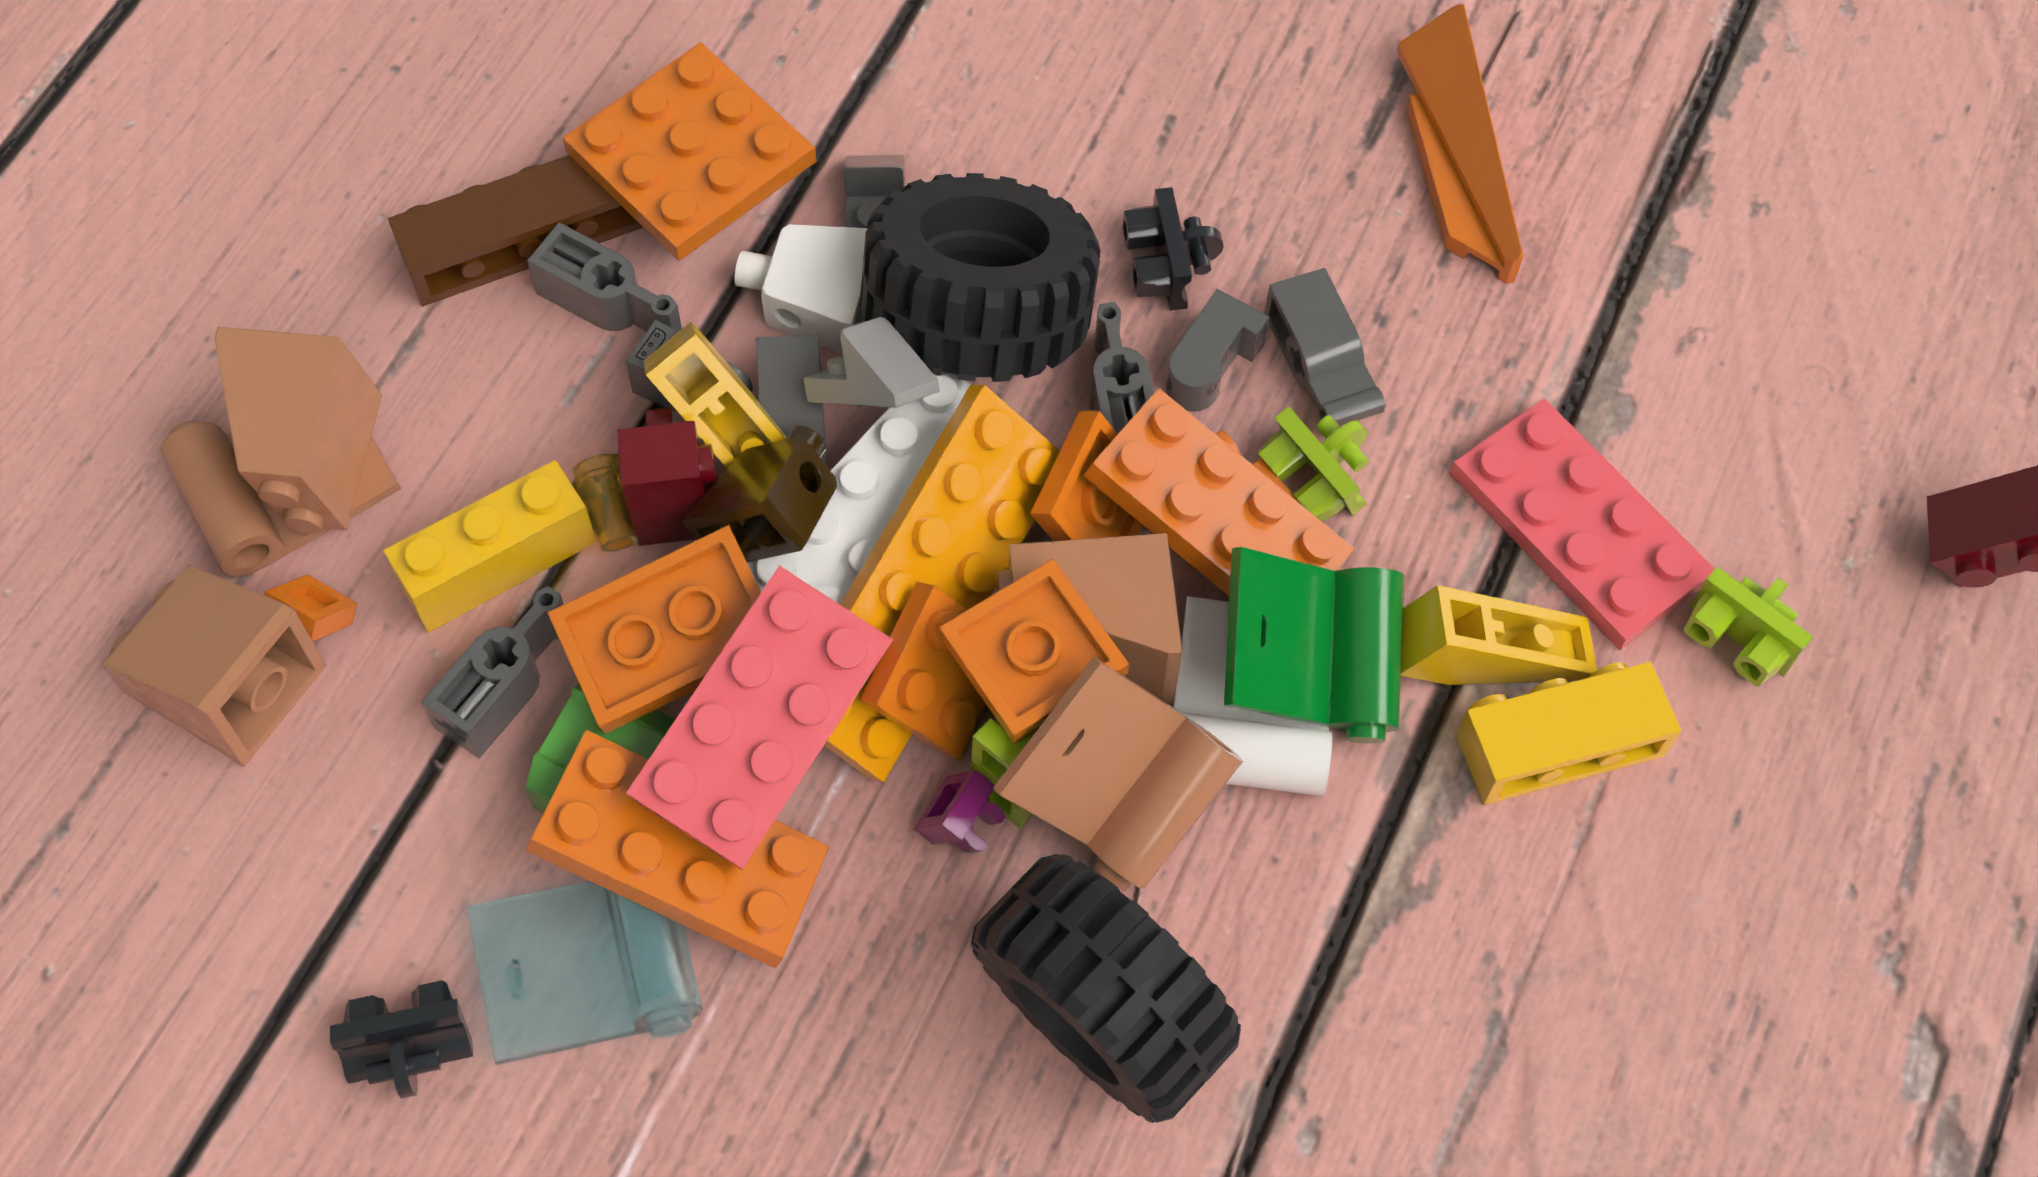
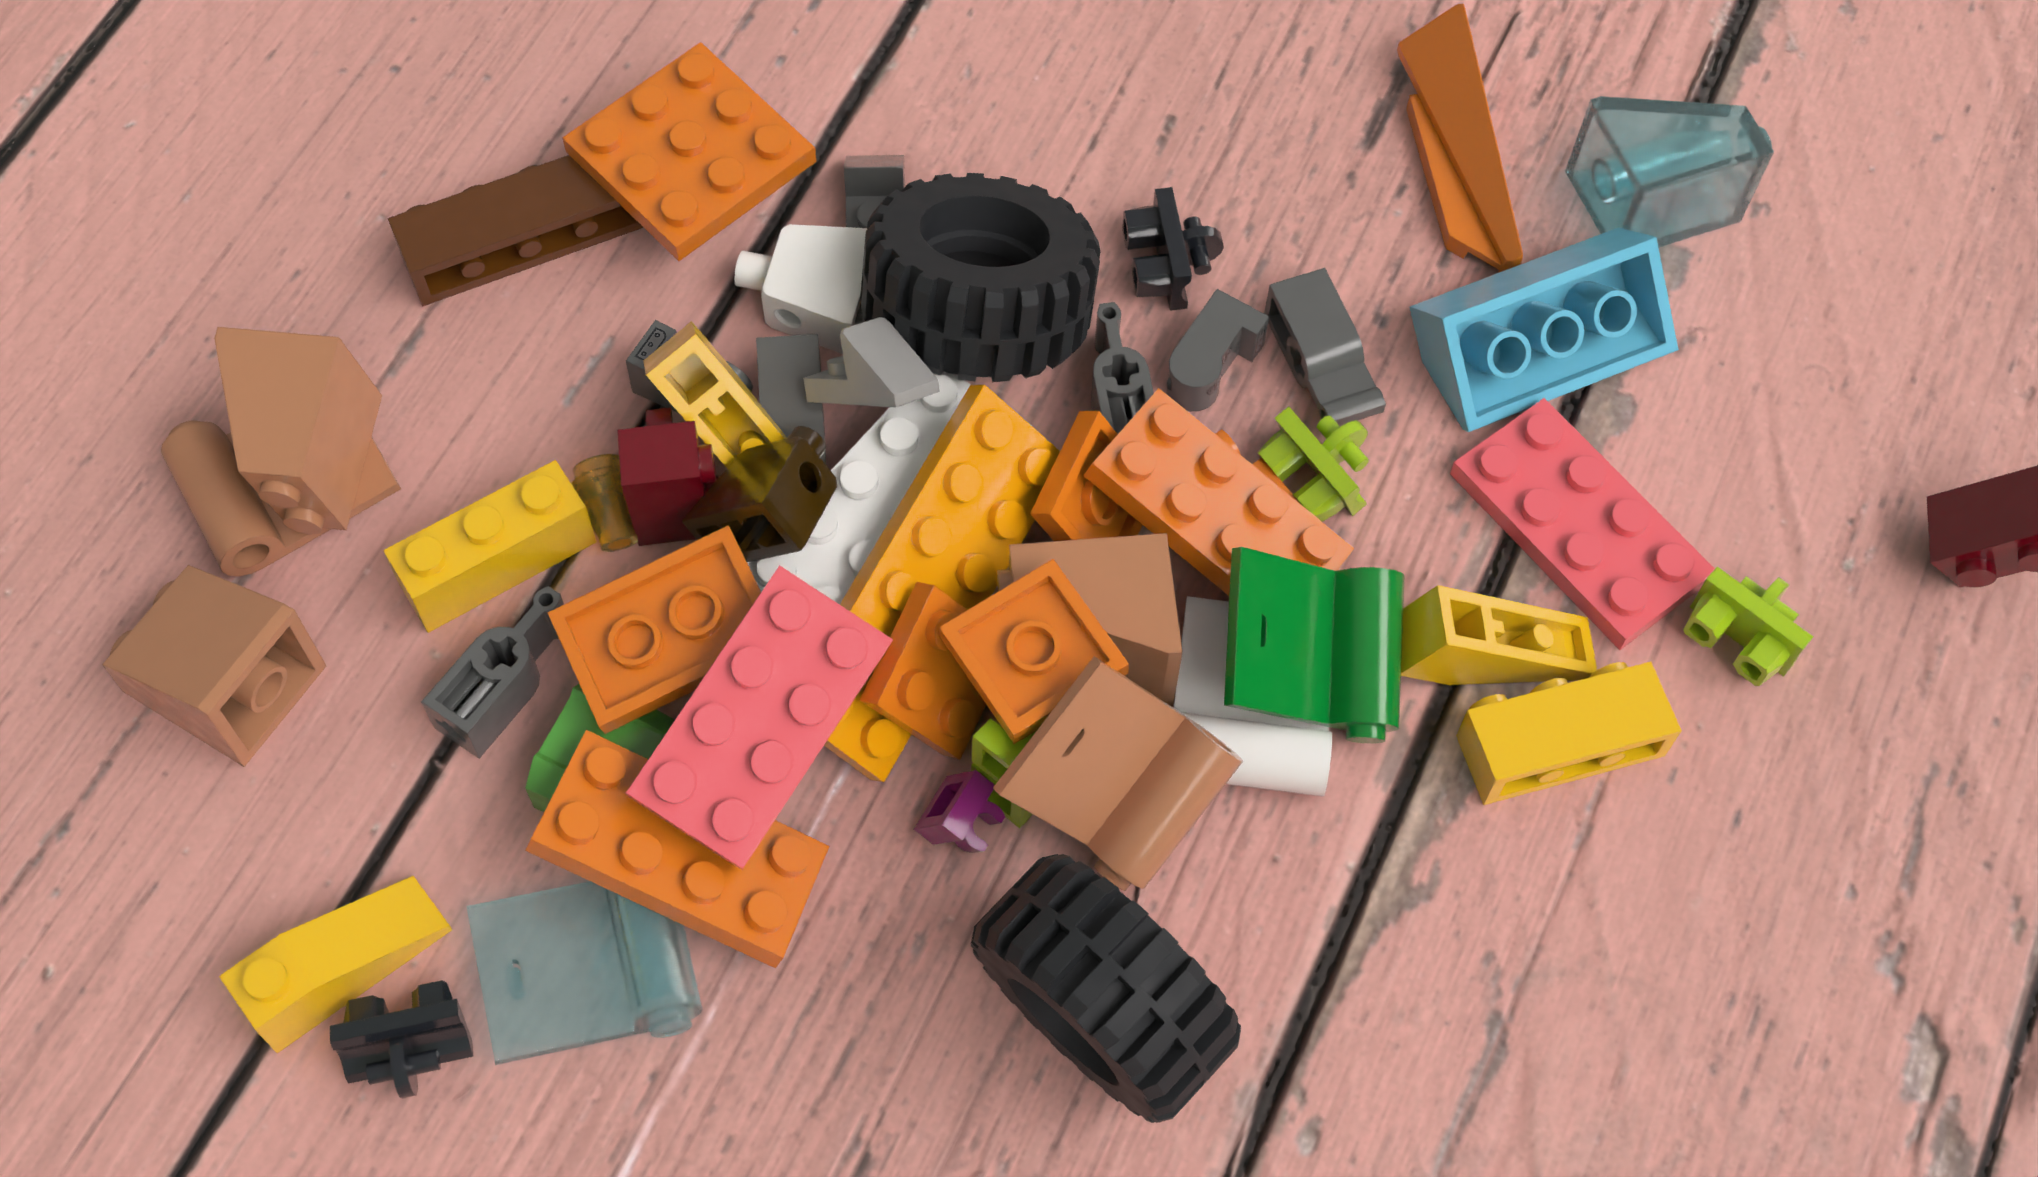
orange plate [264,574,358,642] -> none
dark grey piece [527,222,682,332] -> none
none -> yellow slope [219,876,452,1053]
none -> medium azure slope [1409,227,1679,432]
none -> clear light blue slope [1565,96,1774,248]

